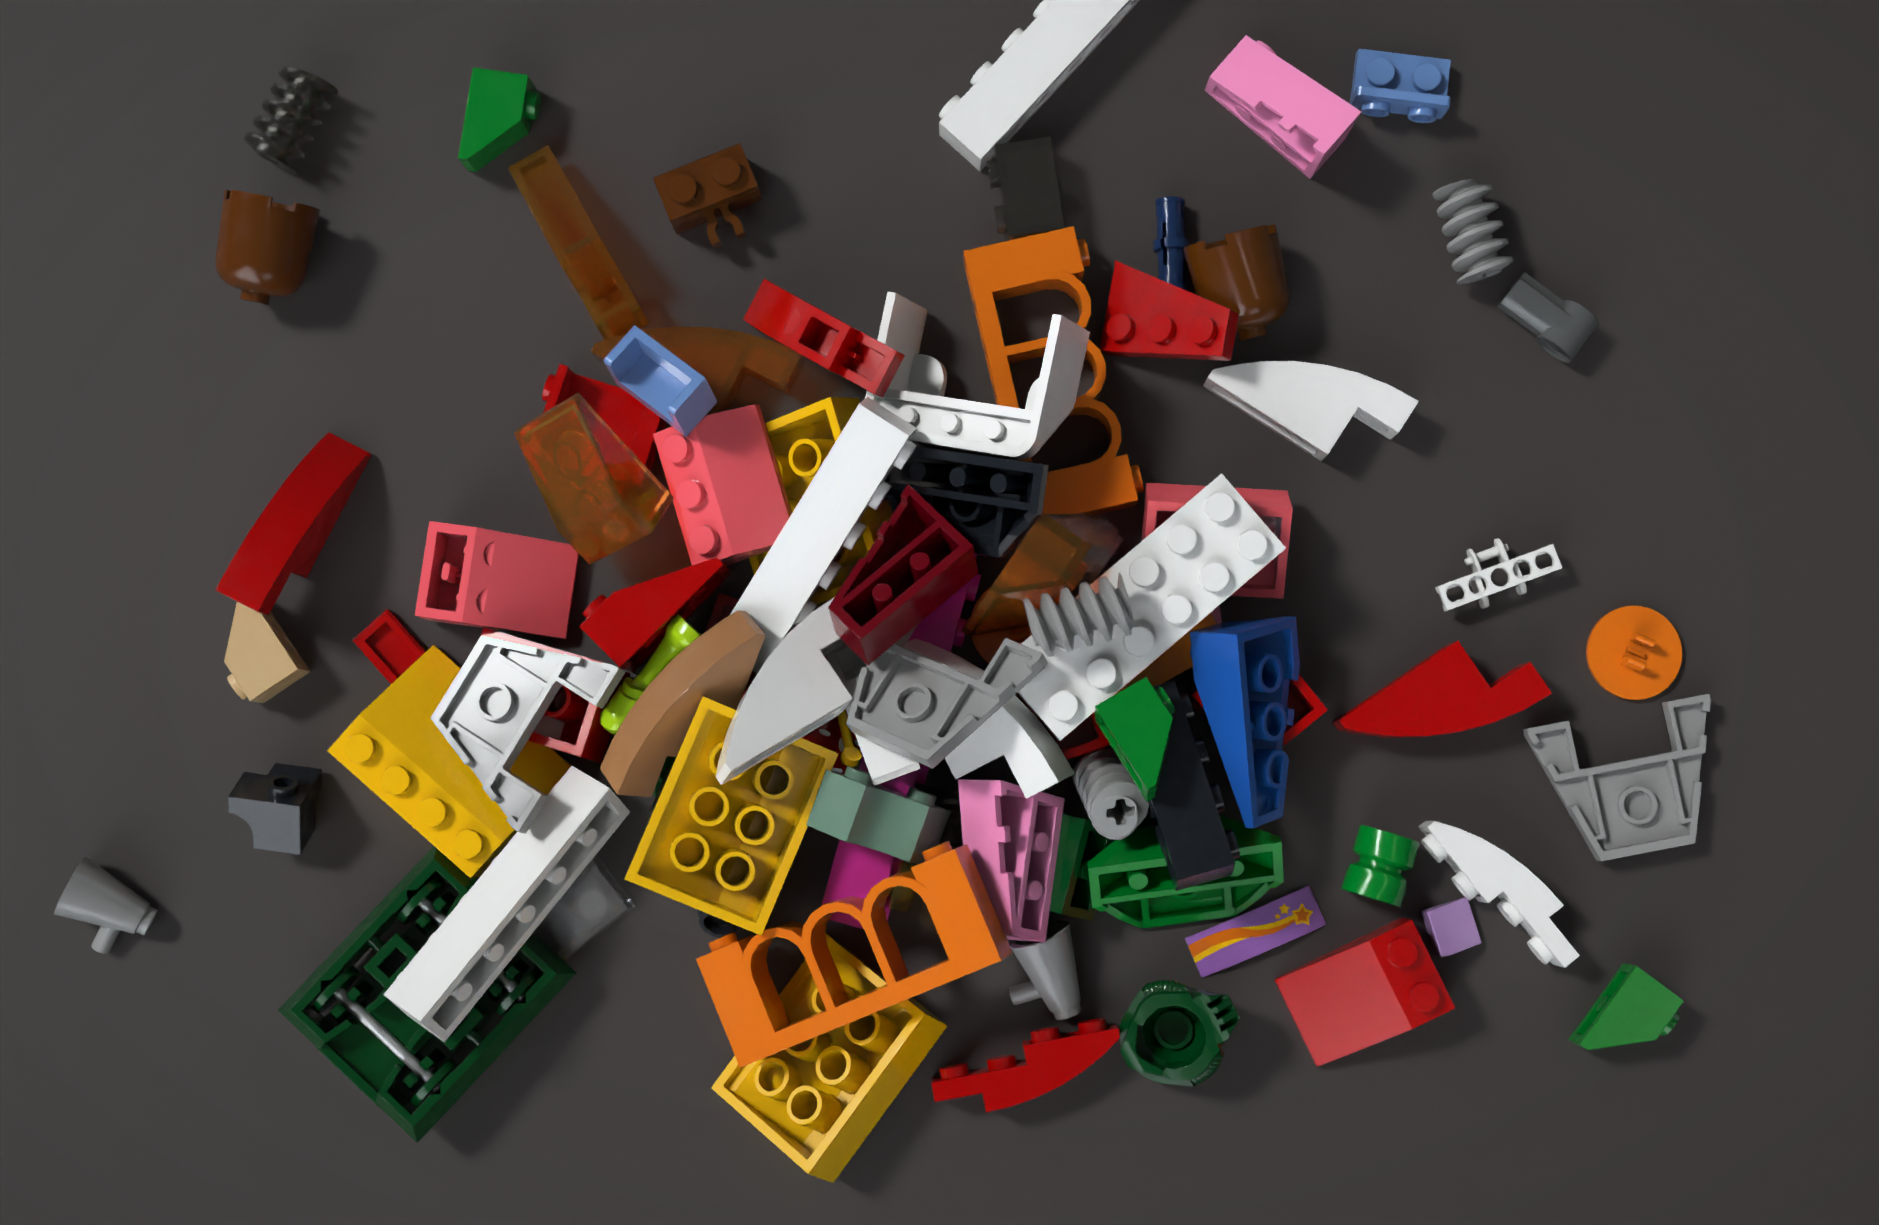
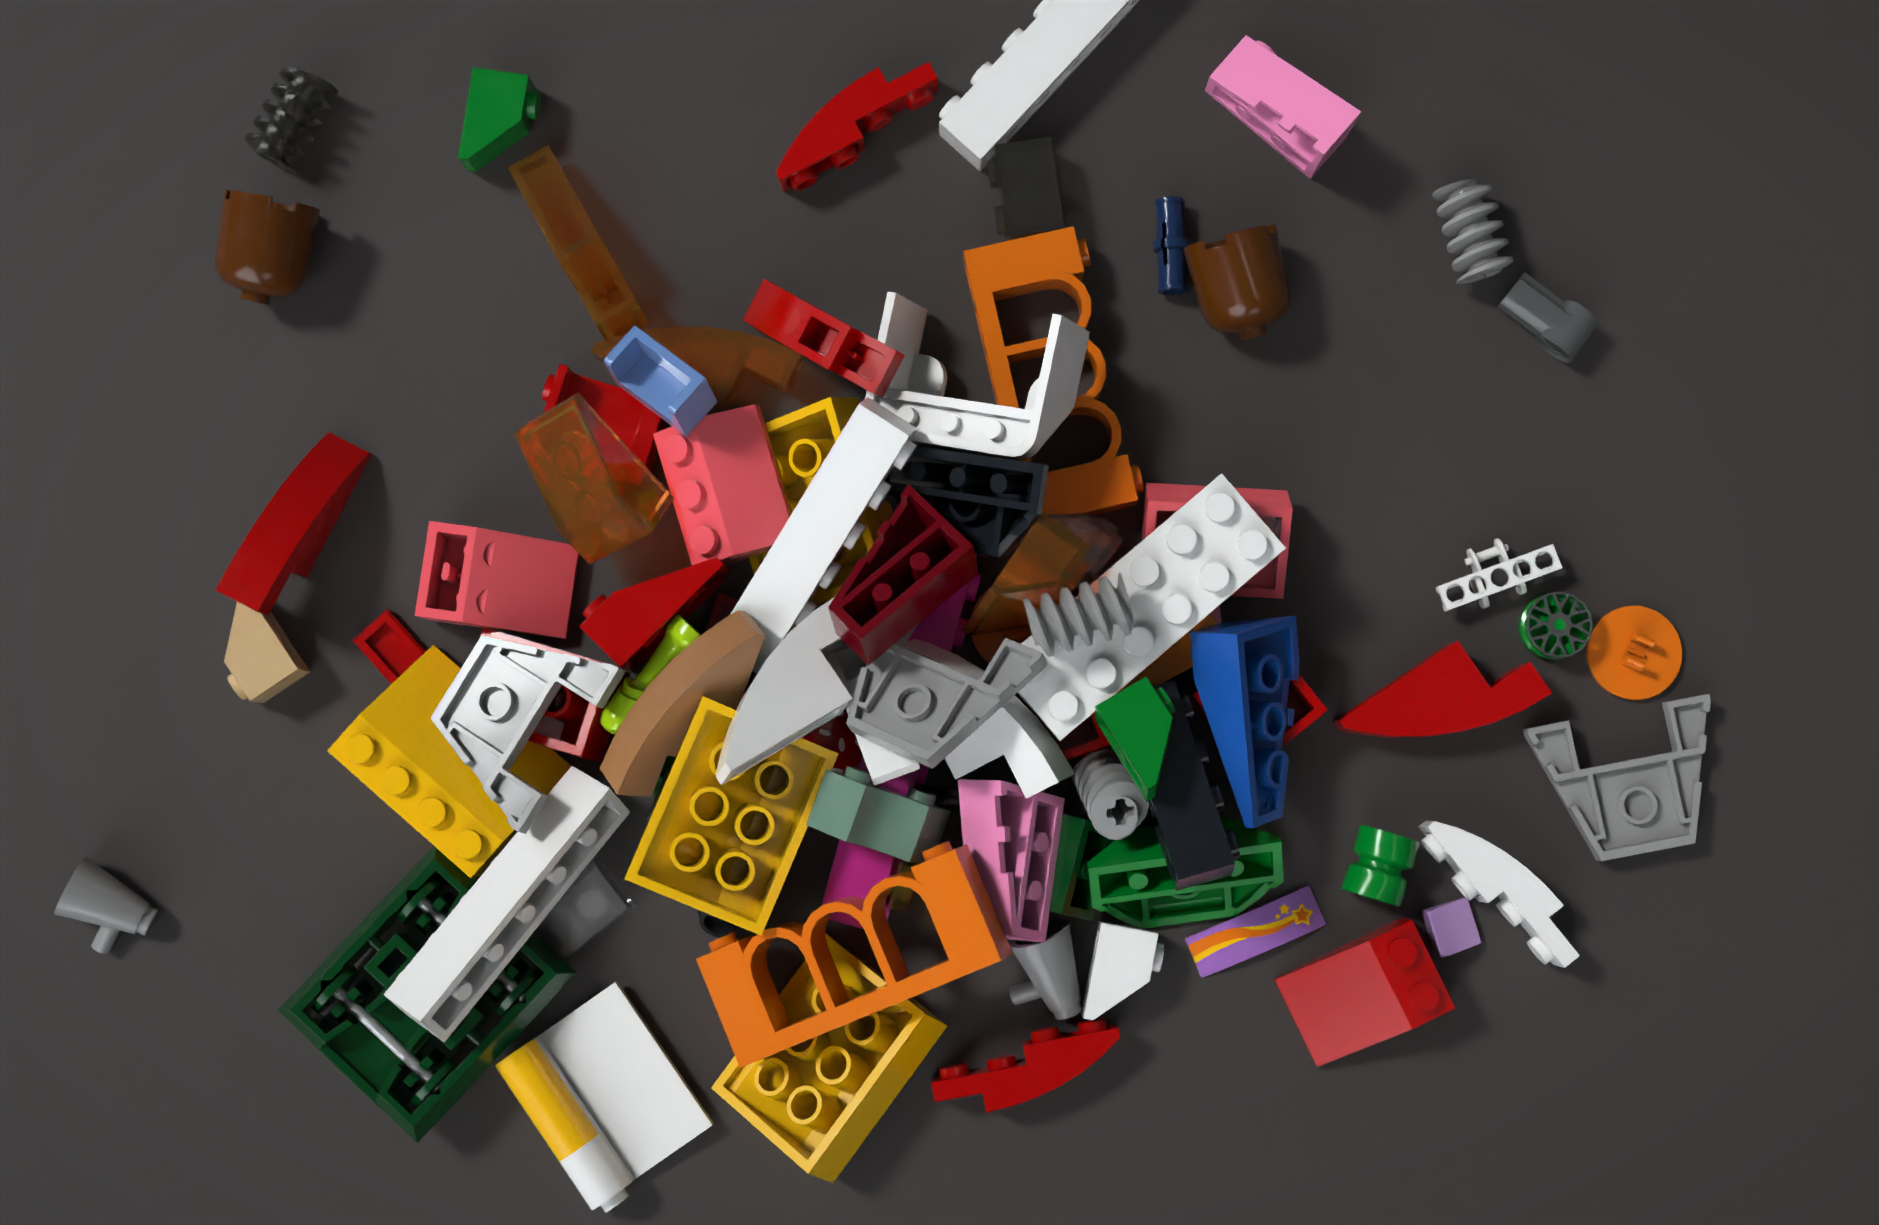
black brick [228,763,322,855] -> none
reddish brown brick [653,143,762,249] -> none
yellow hinge [837,708,862,767] -> none
red wing [1100,260,1239,361] -> none
dark green helmet [1119,979,1240,1087] -> none
white slope [1203,361,1419,461] -> none
medium blue bracket [1350,49,1451,123] -> none
green slope [1568,963,1684,1050] -> none
none -> white door [495,981,714,1213]
none -> red slope [776,62,938,192]
none -> white slope [1081,921,1164,1020]
none -> wheel [1517,591,1593,660]

